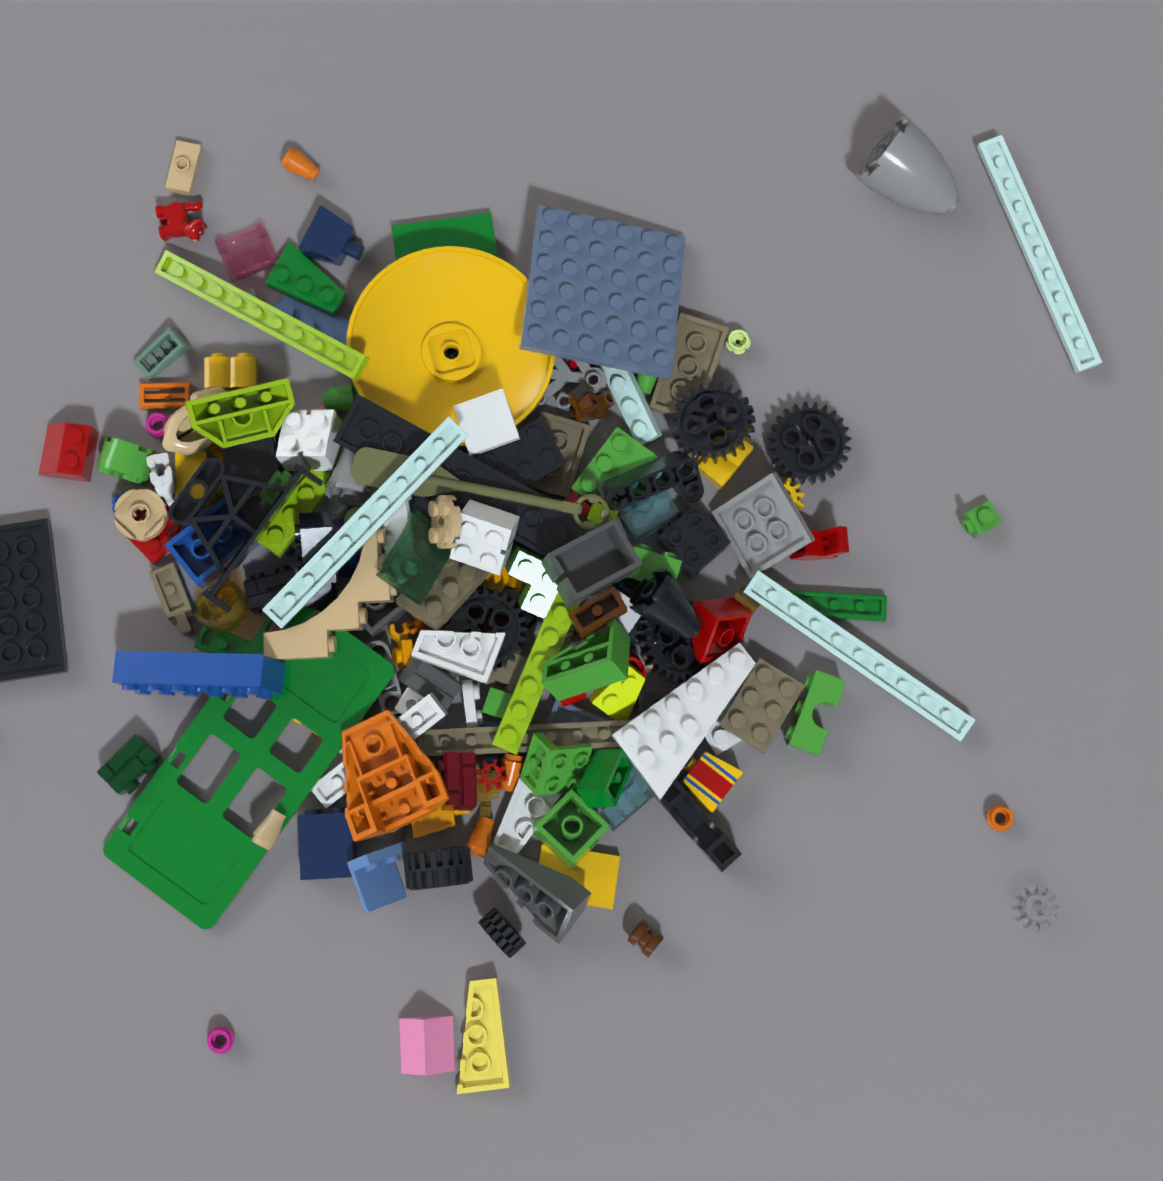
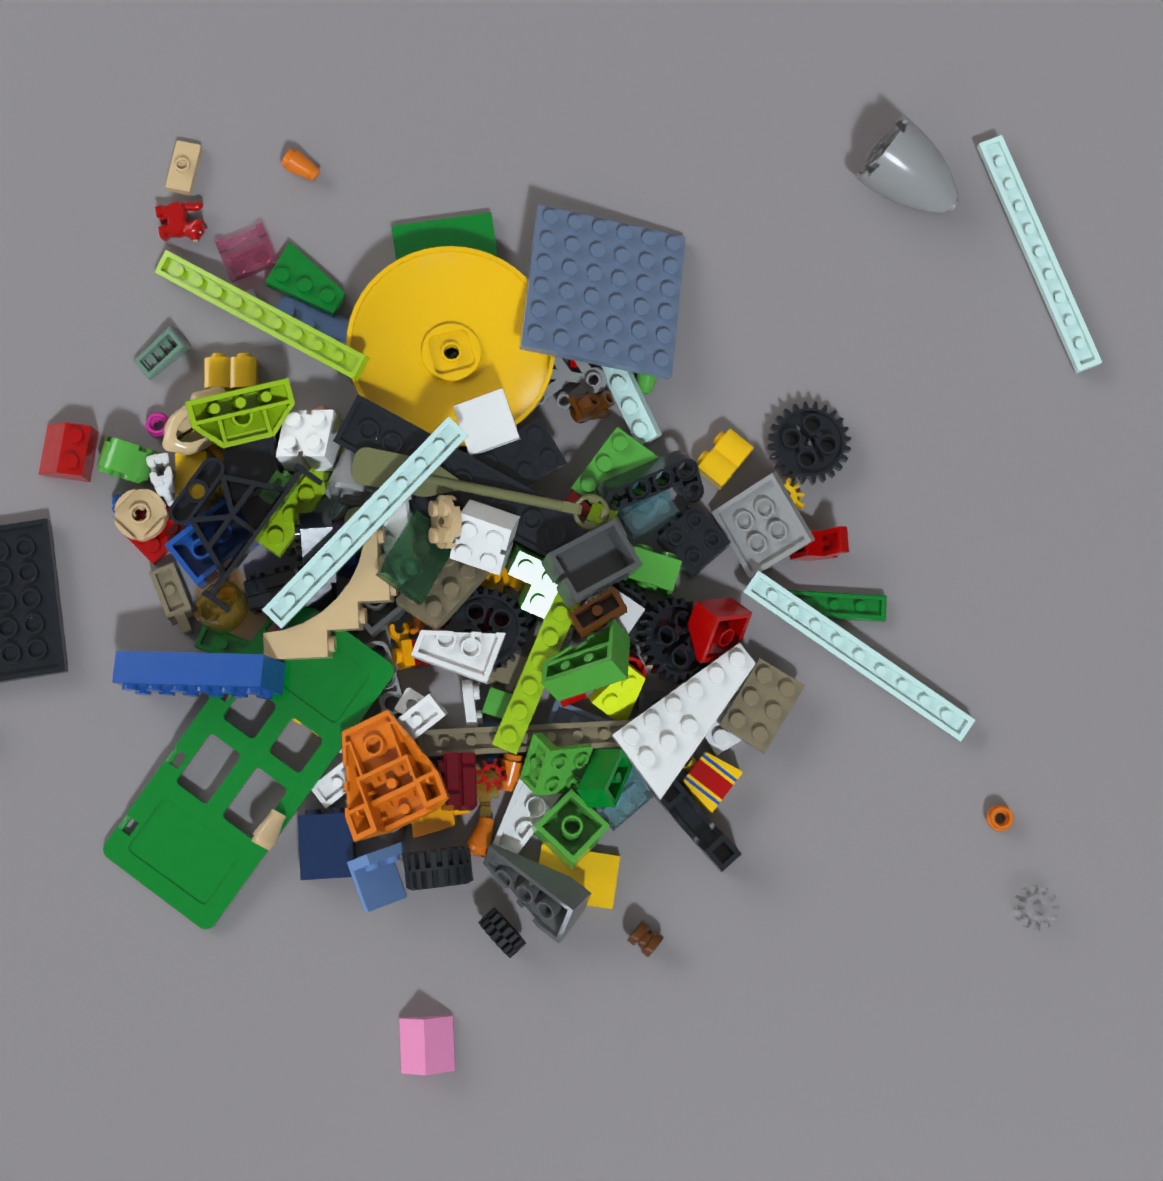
dark green brick [97,734,162,795] -> none
orange tile [139,382,192,410] -> none
dark pink plate [207,1026,235,1054] -> none
dark blue torso [299,205,365,266] -> none
bright green brick [322,384,358,413] -> none
dark grey brick [398,657,462,710] -> none
light yellow wing [457,977,511,1094] -> none
dark tan plate [528,411,591,499] -> none
black cone [629,568,702,639] -> none
dark tan plate [649,313,729,416] -> none
black gear [671,381,756,464] -> none
yellowish green plate [725,330,751,354] -> none
pearl gold slope [733,586,761,615] -> none
bright green arch [785,670,846,757] -> none
bright green bracket [961,500,1002,539] -> none

